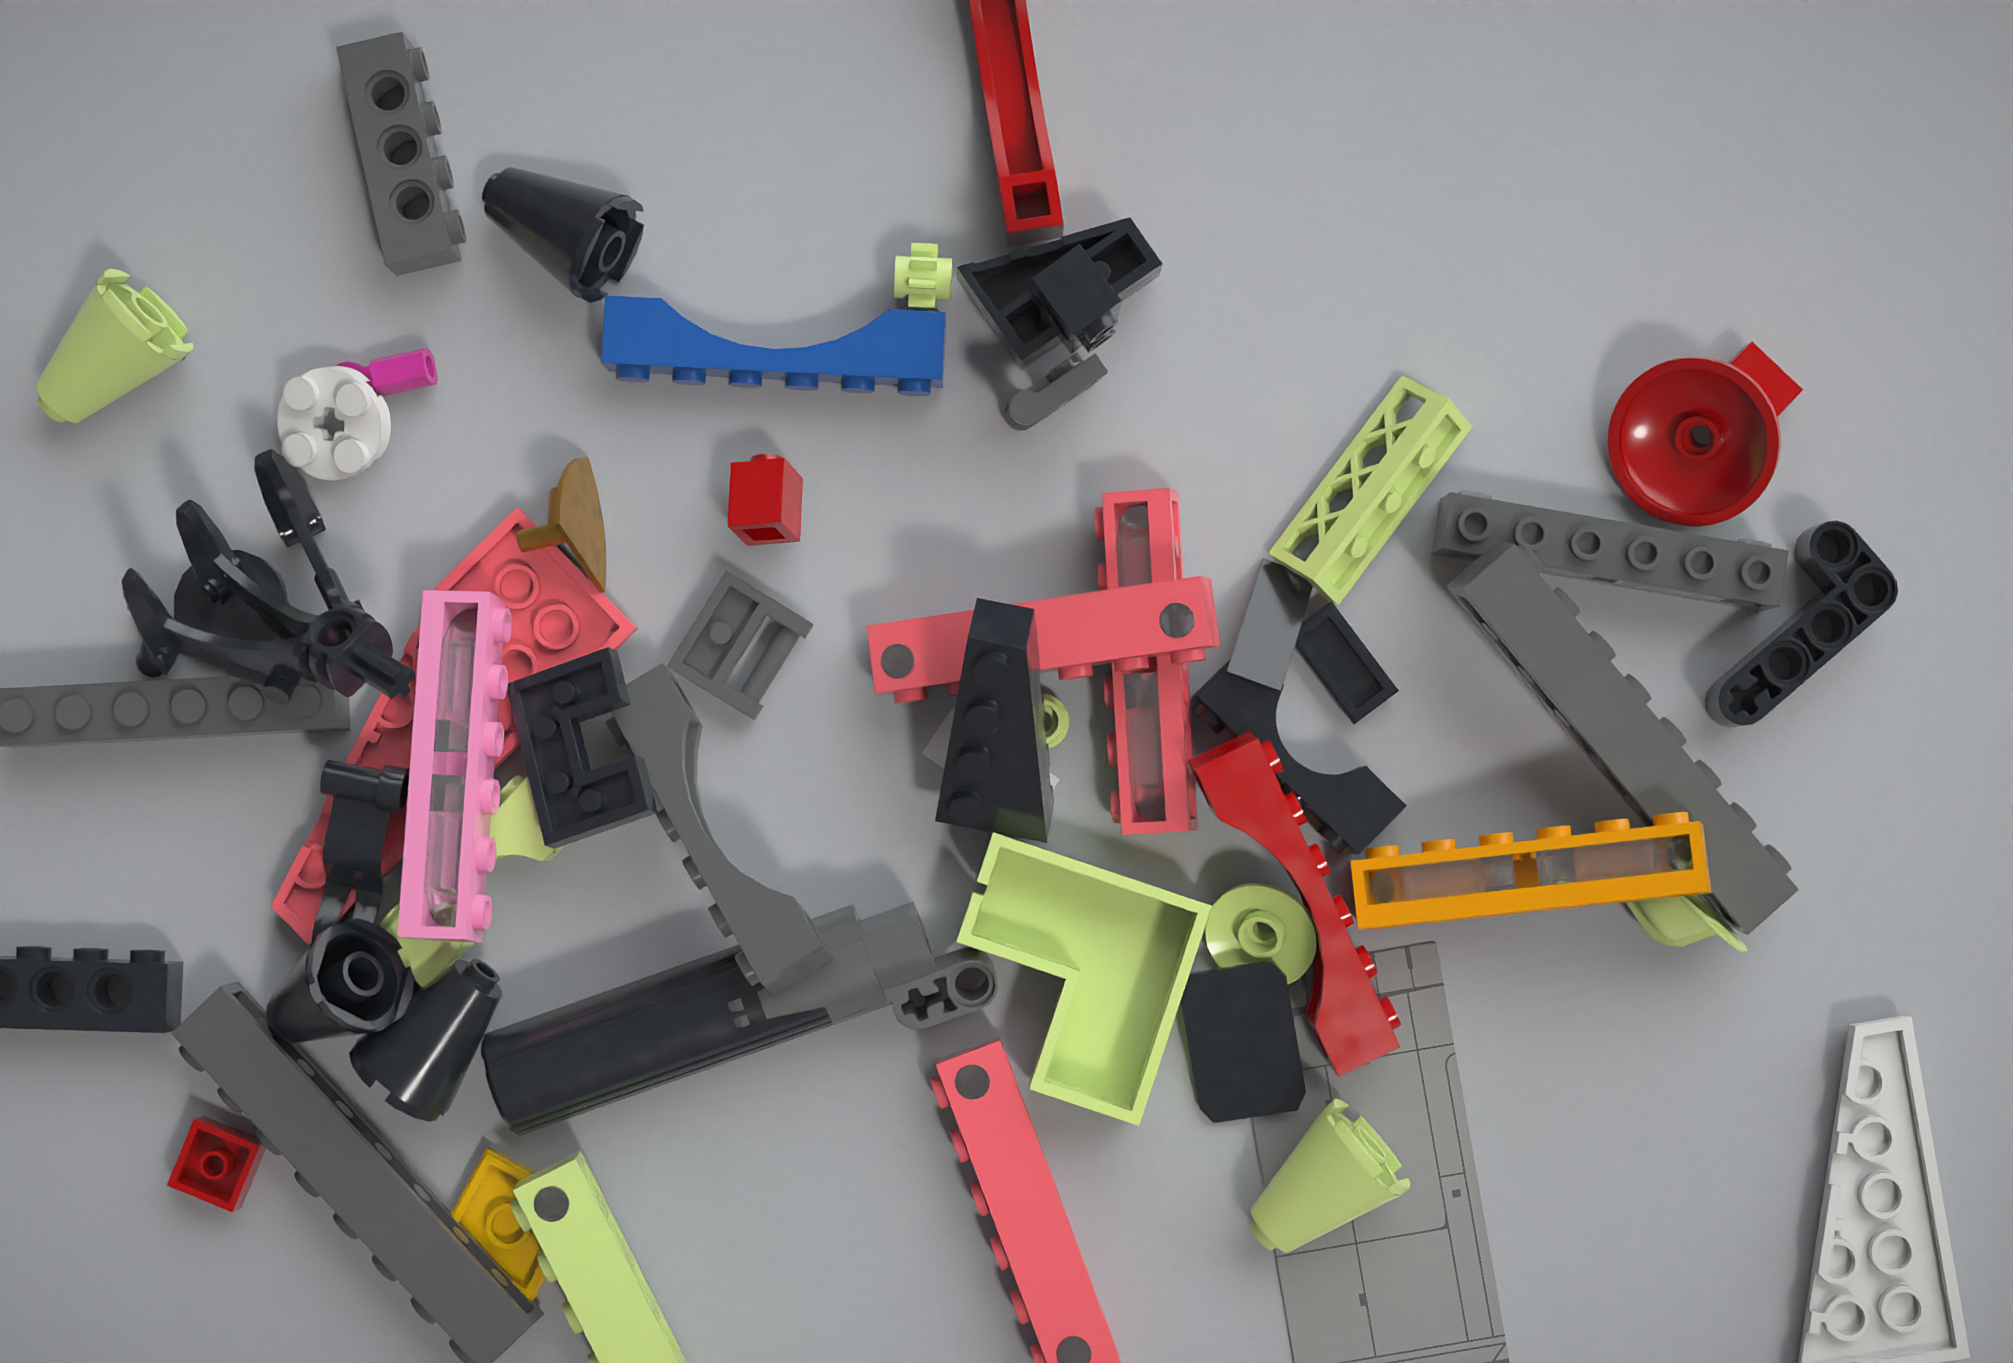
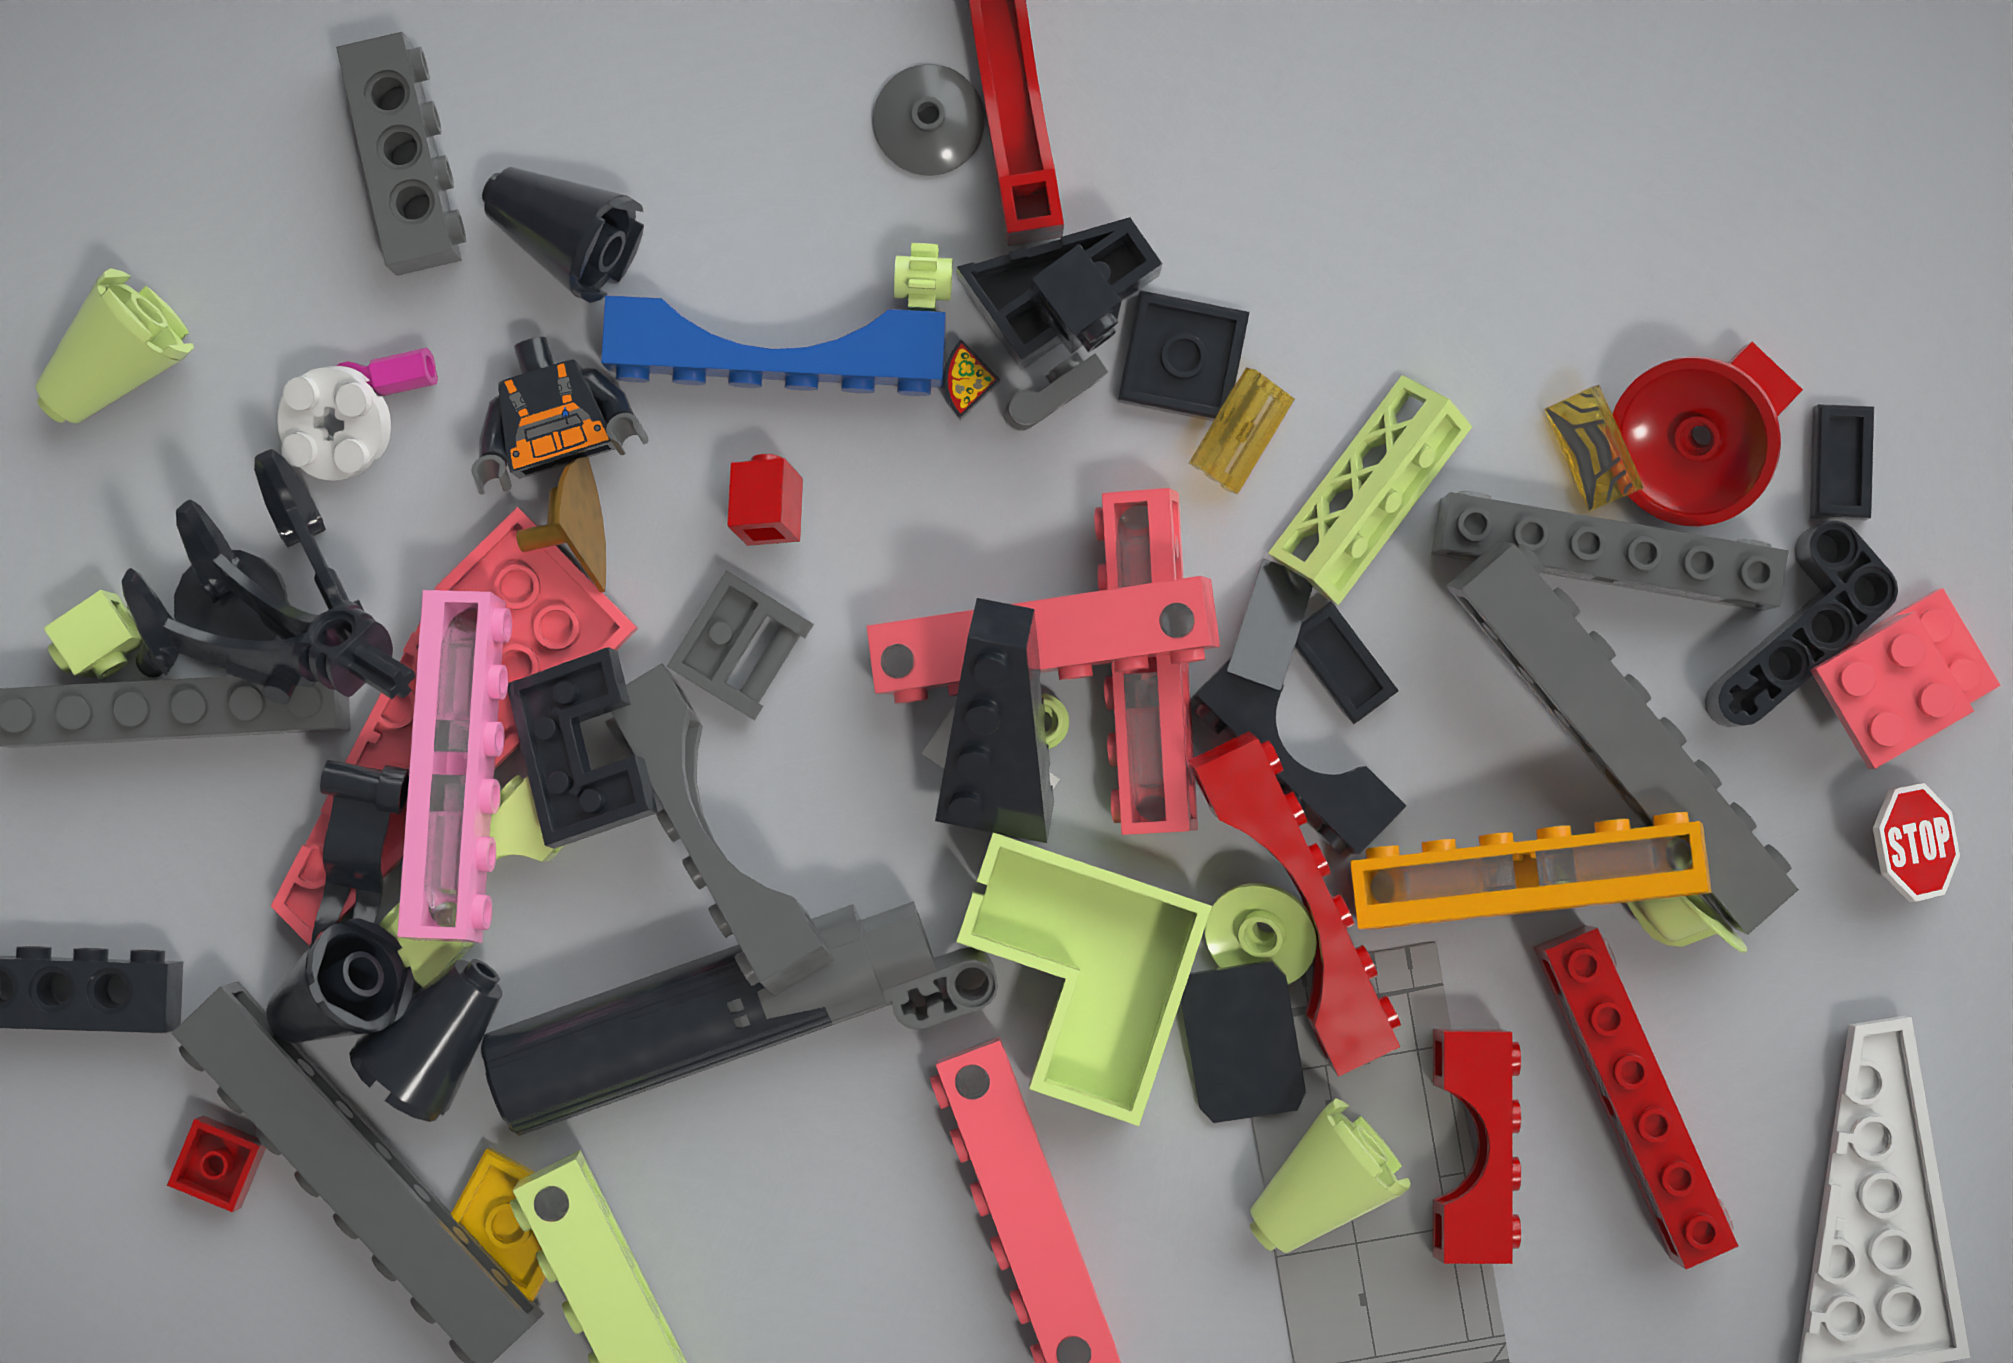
none -> yellowish green brick [44,590,143,680]
none -> torso [471,337,649,495]
none -> dark grey dish [873,64,985,176]
none -> tile [944,340,1000,421]
none -> black tile [1117,290,1250,424]
none -> clear yellow tile [1189,367,1295,495]
none -> red arch [1433,1028,1521,1264]
none -> red piece [1533,925,1739,1270]
none -> clear yellow tile [1544,385,1644,512]
none -> black tile [1810,404,1874,520]
none -> coral bracket [1810,588,2001,769]
none -> piece [1873,783,1960,902]

